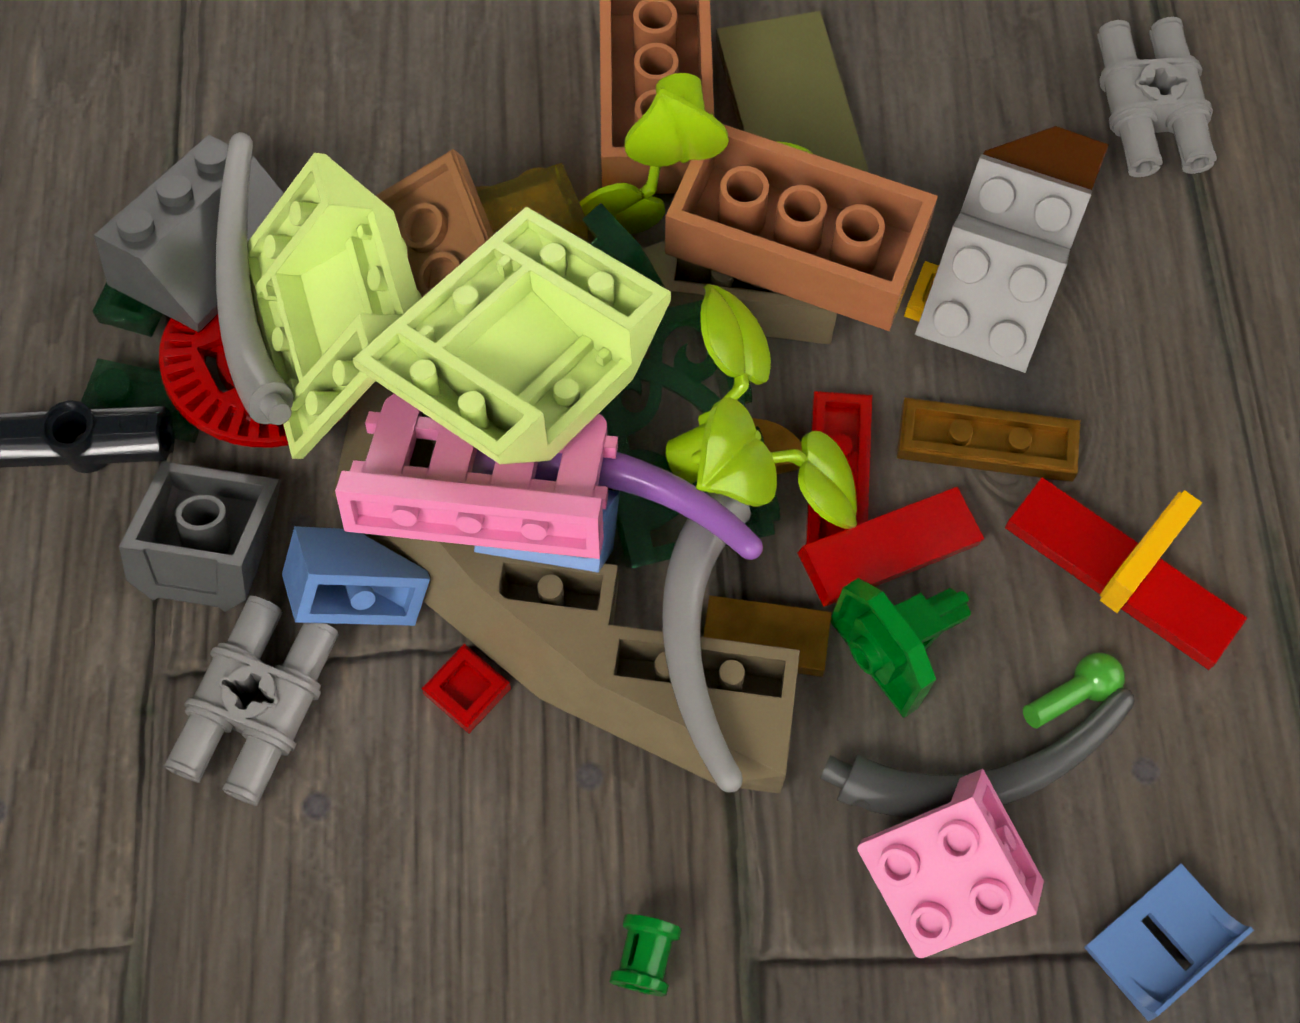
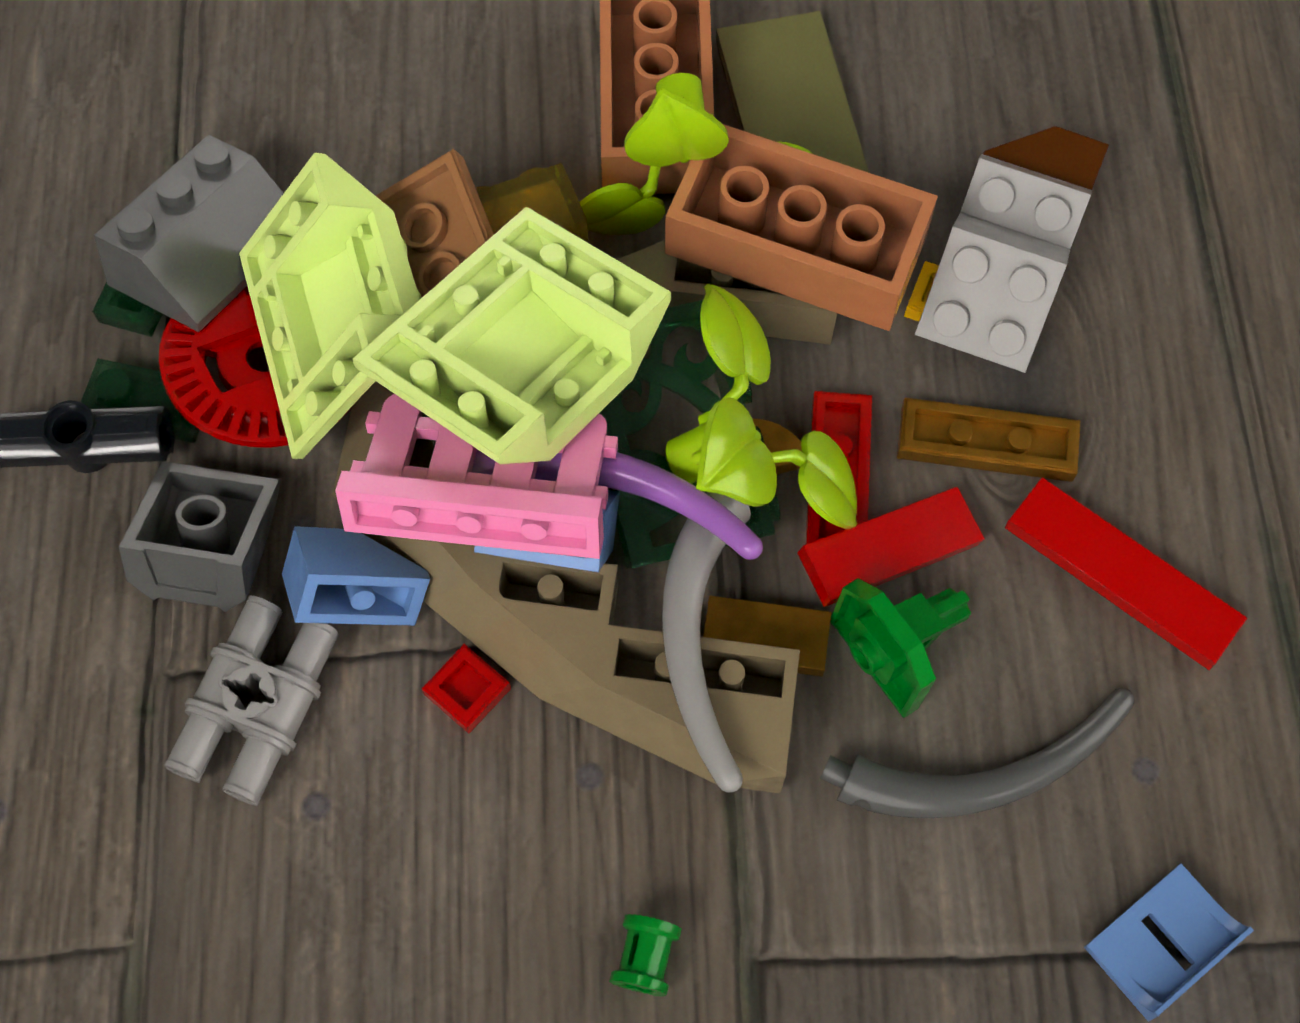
light grey animal [216,132,294,425] -> none
clear green plate [582,203,665,288] -> none
bright pink bracket [858,769,1044,958] -> none
bright green bar [1023,652,1125,729] -> none
light grey pin [1097,17,1217,177] -> none
yellow tile [1099,490,1203,613] -> none

